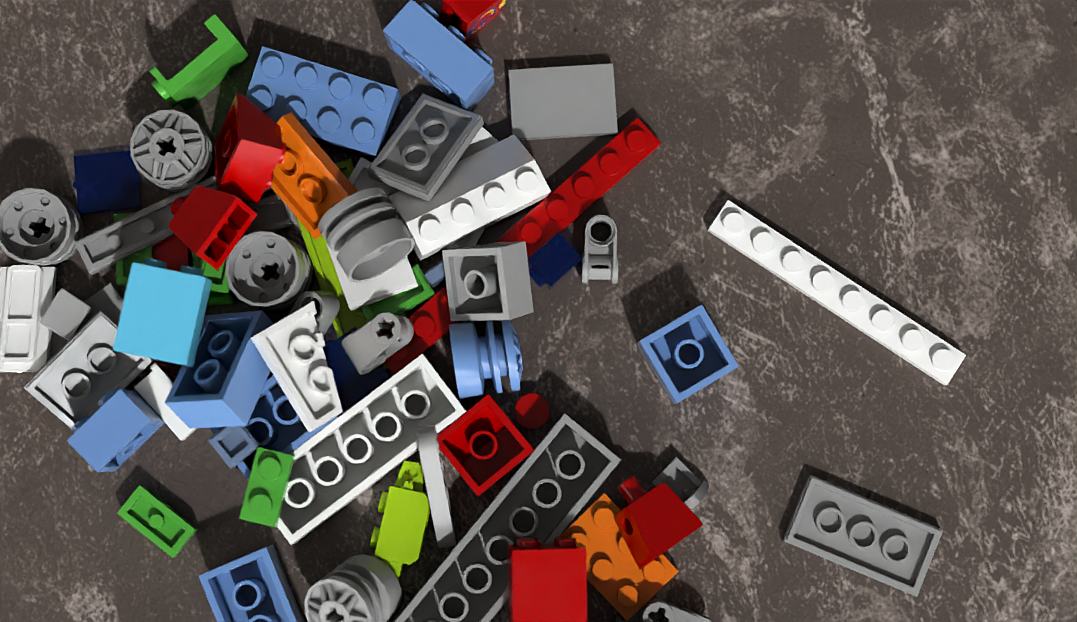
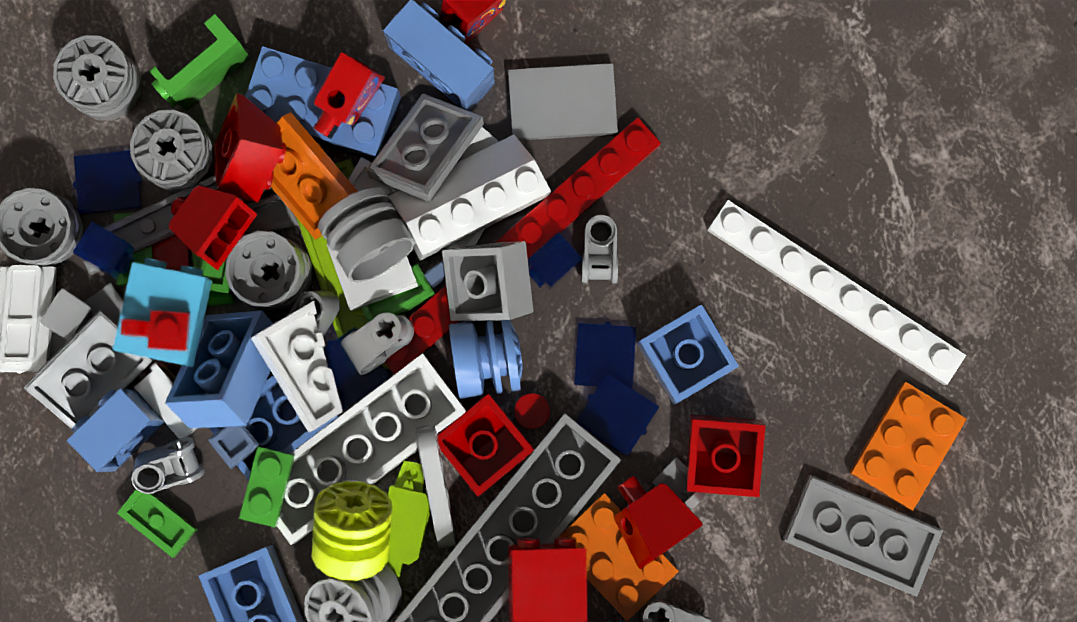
none -> light grey wheel [53,35,142,121]
none -> clear blue brick [72,222,135,280]
none -> red plate [120,310,191,352]
none -> light grey piece [131,437,205,494]
none -> neon yellow wheel [312,481,392,580]
none -> red torso [313,52,385,139]
none -> clear blue piece [574,322,637,391]
none -> clear blue piece [576,373,659,456]
none -> red slope [686,414,766,497]
none -> orange plate [849,382,967,511]

